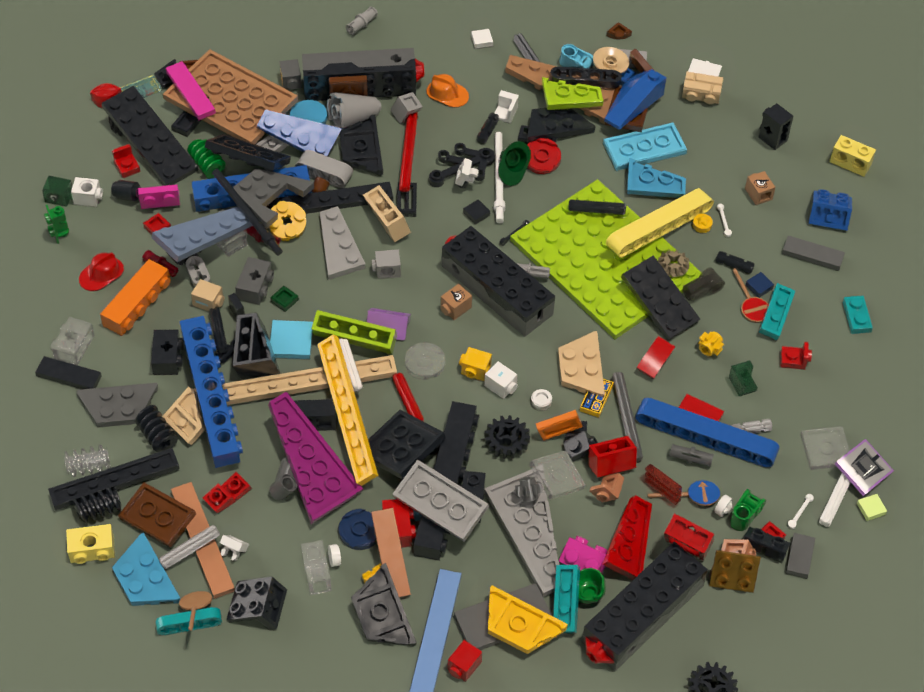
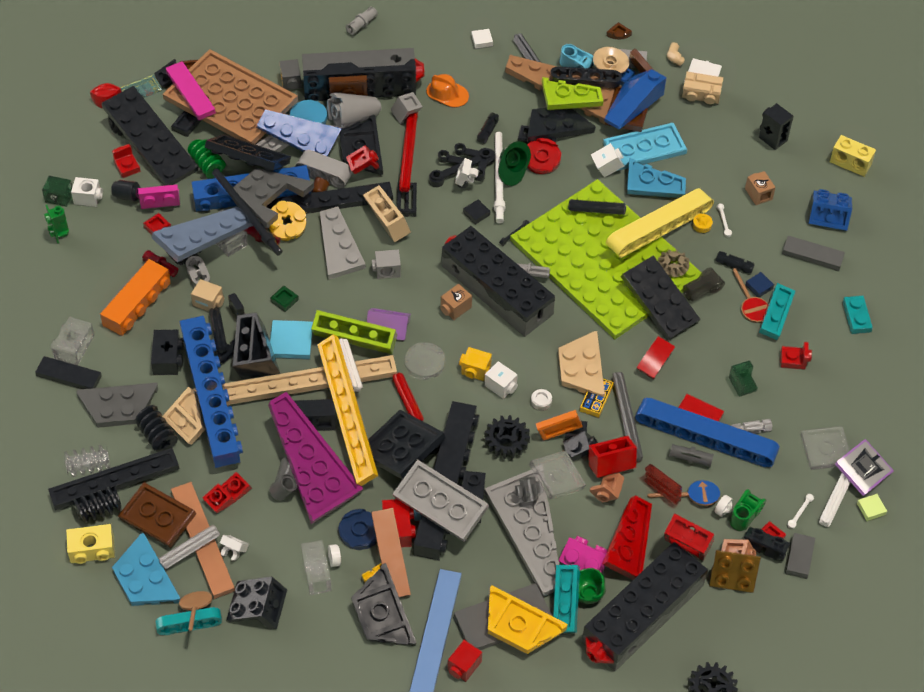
red piece [79,252,124,291] -> none
dark grey brick [235,257,274,305] -> none
white panel [495,90,519,123] -> none
yellow gear [698,331,724,356] -> none
none -> red bracket [346,145,379,174]
none -> white brick [591,143,624,178]
none -> tan arm [667,43,685,66]

